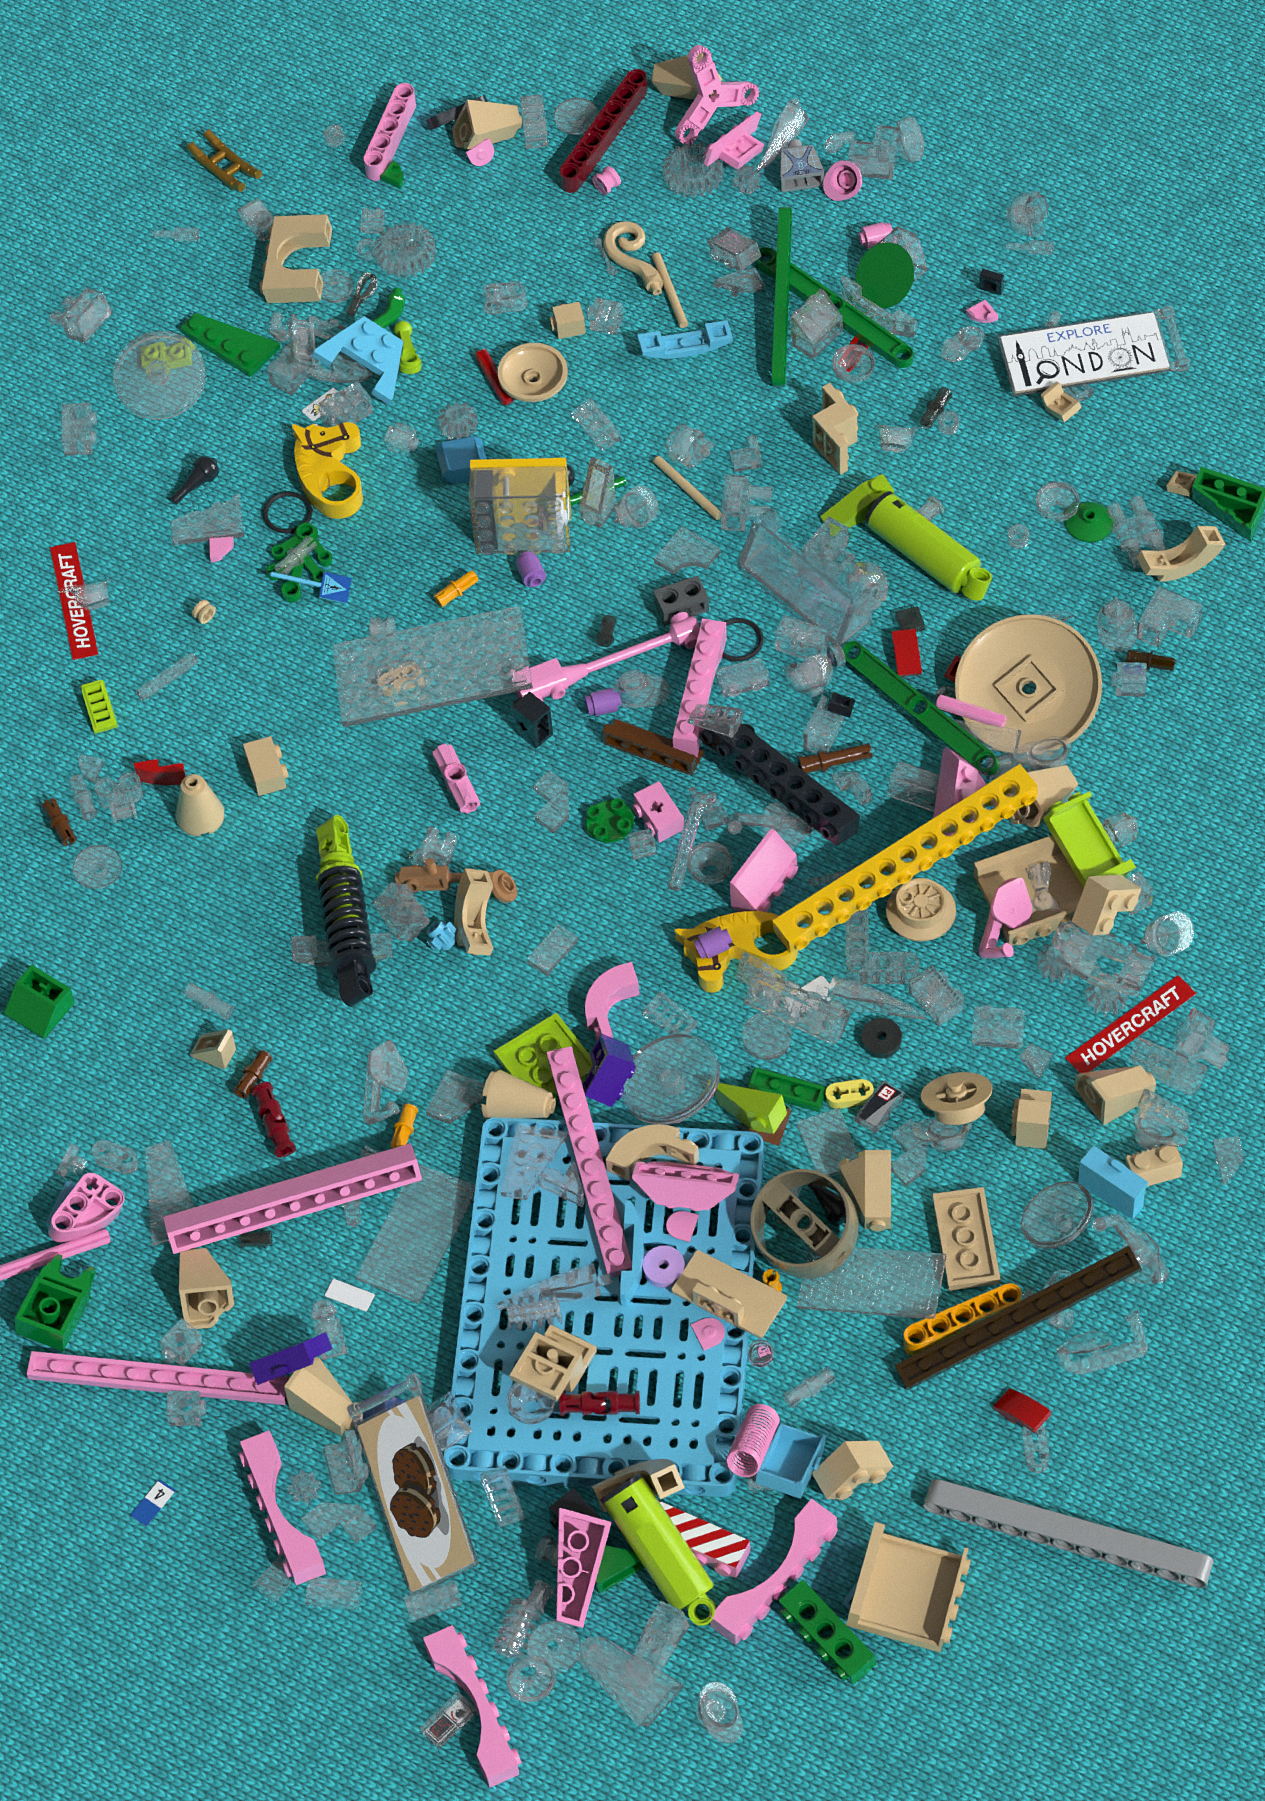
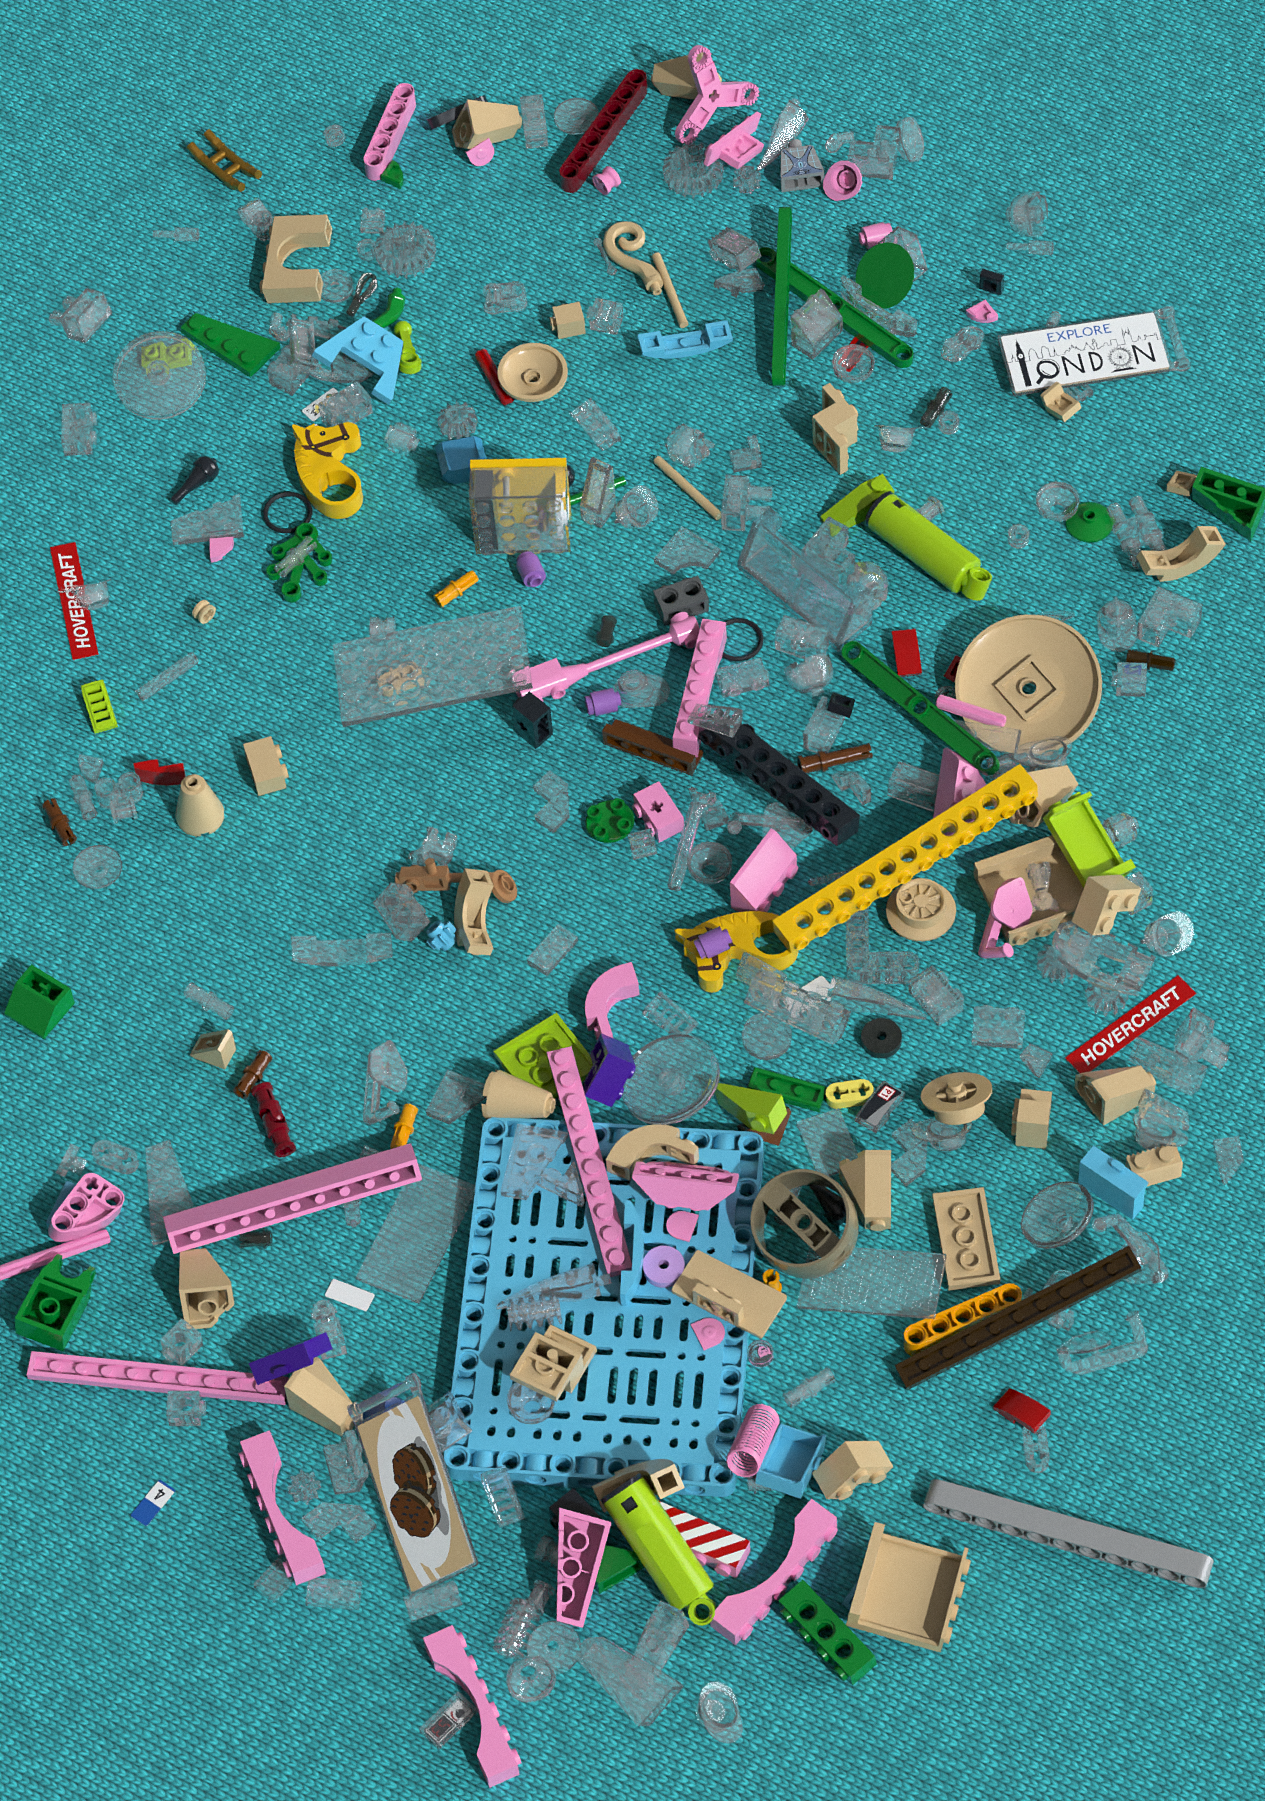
piece [270,572,352,604] -> none
black piece [316,815,376,1007] -> none
bright pink piece [432,744,480,814] -> none
dark red piece [559,1390,640,1416] -> none
clear tile [826,643,846,669] -> none
clear smoke tile [895,606,925,632] -> none

